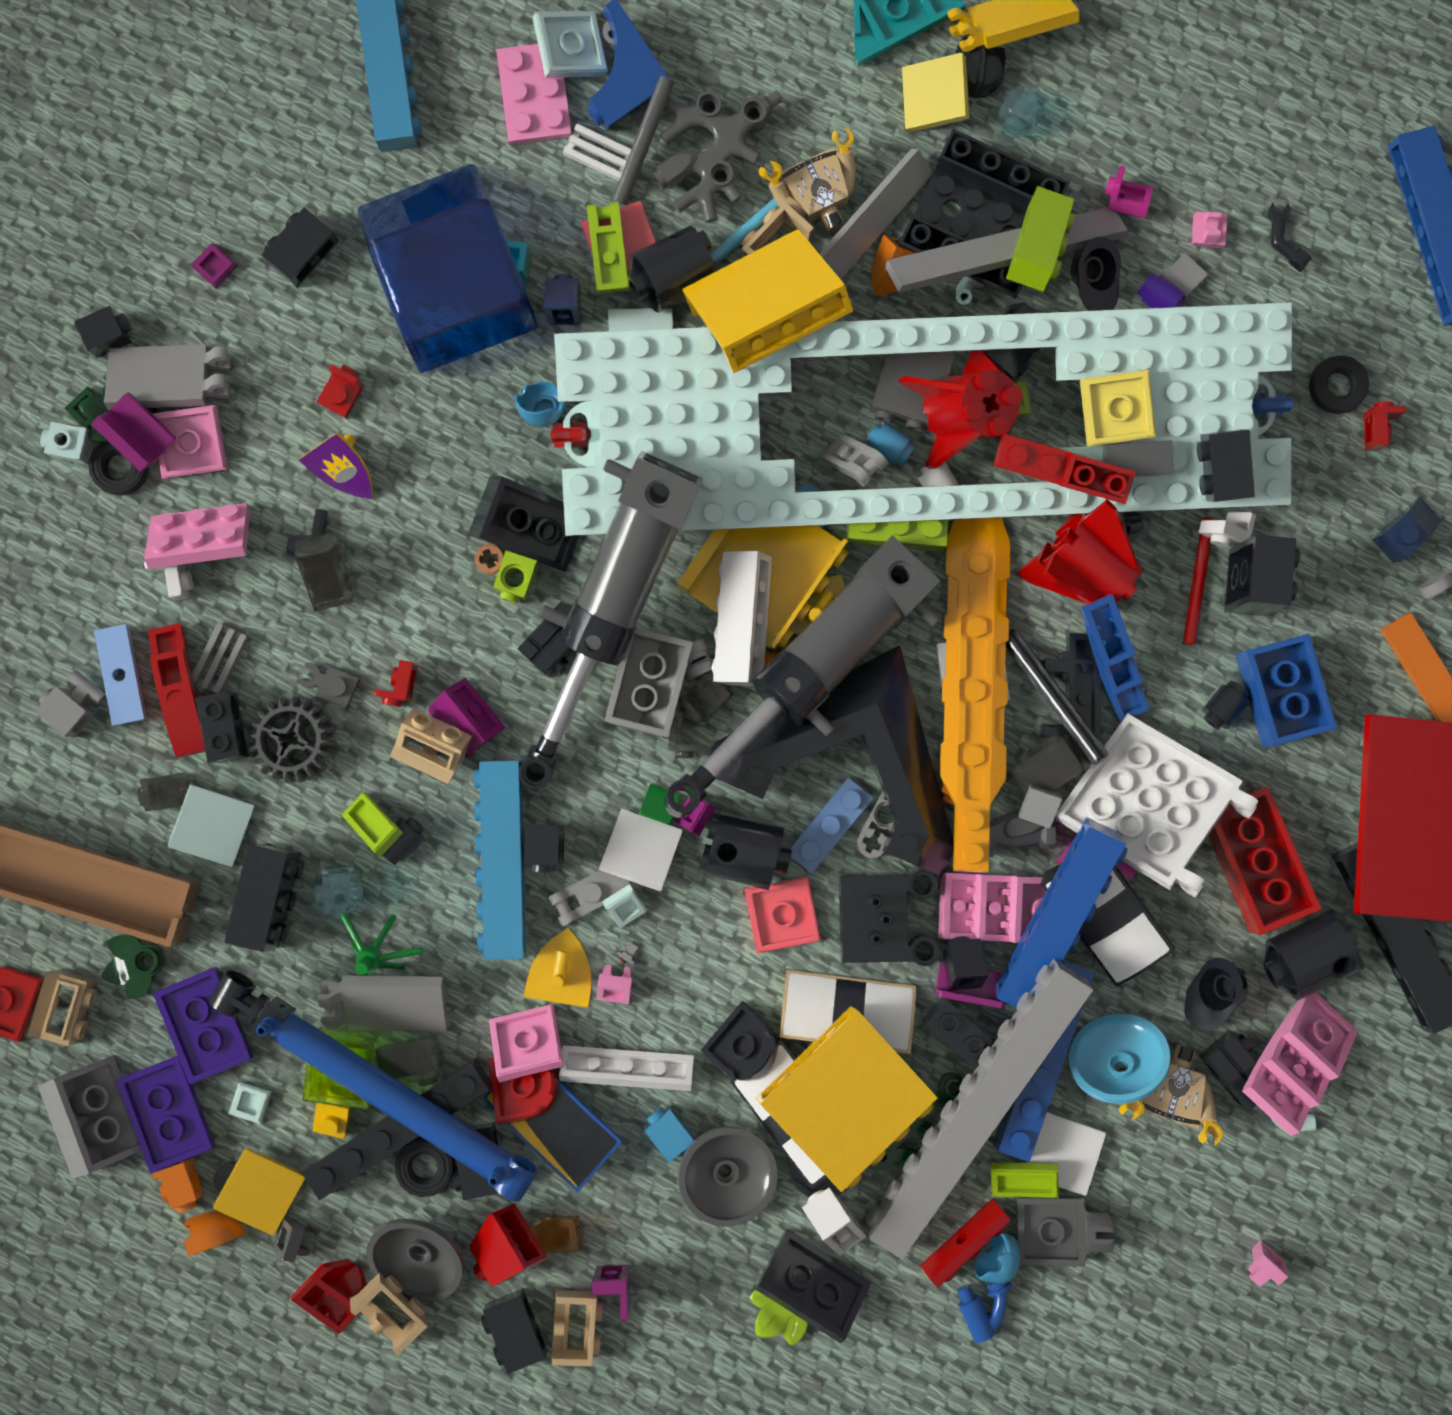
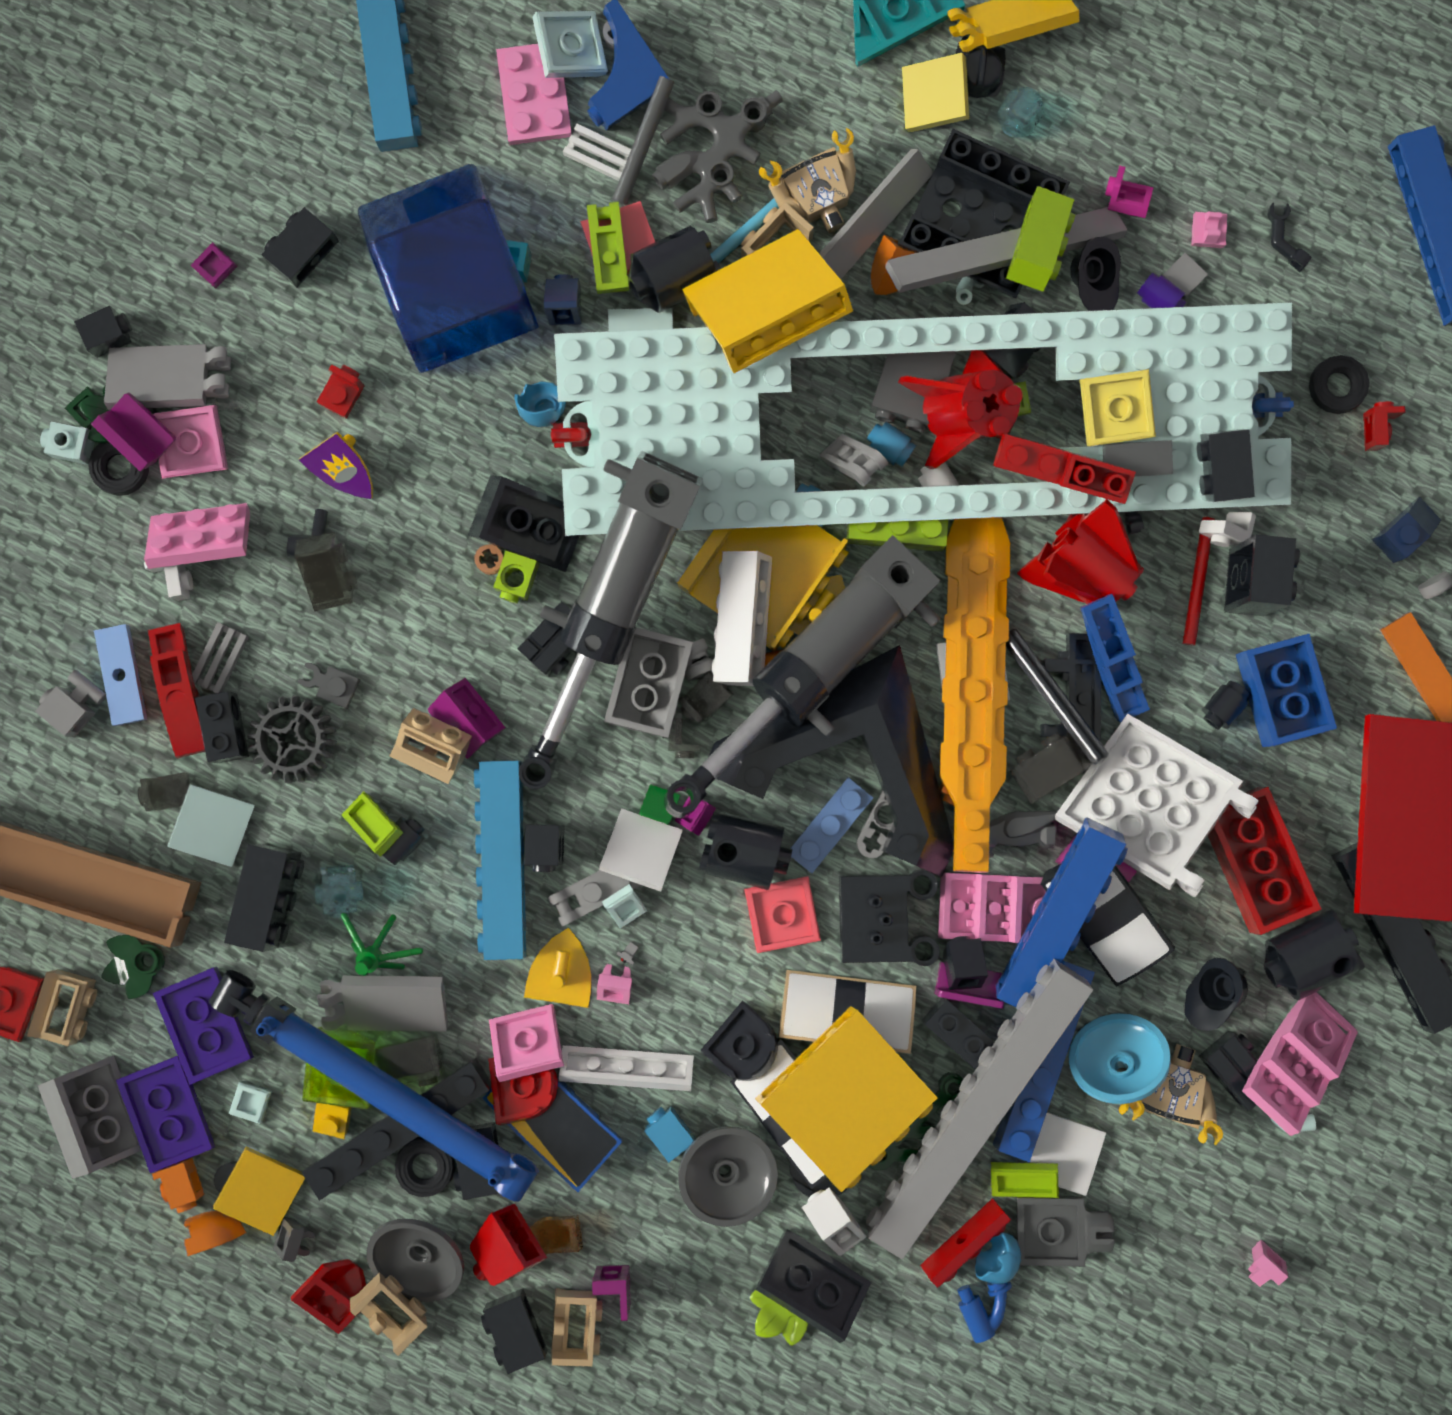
red bracket [374,660,418,707] -> none
light grey tile [1018,785,1062,828] -> none

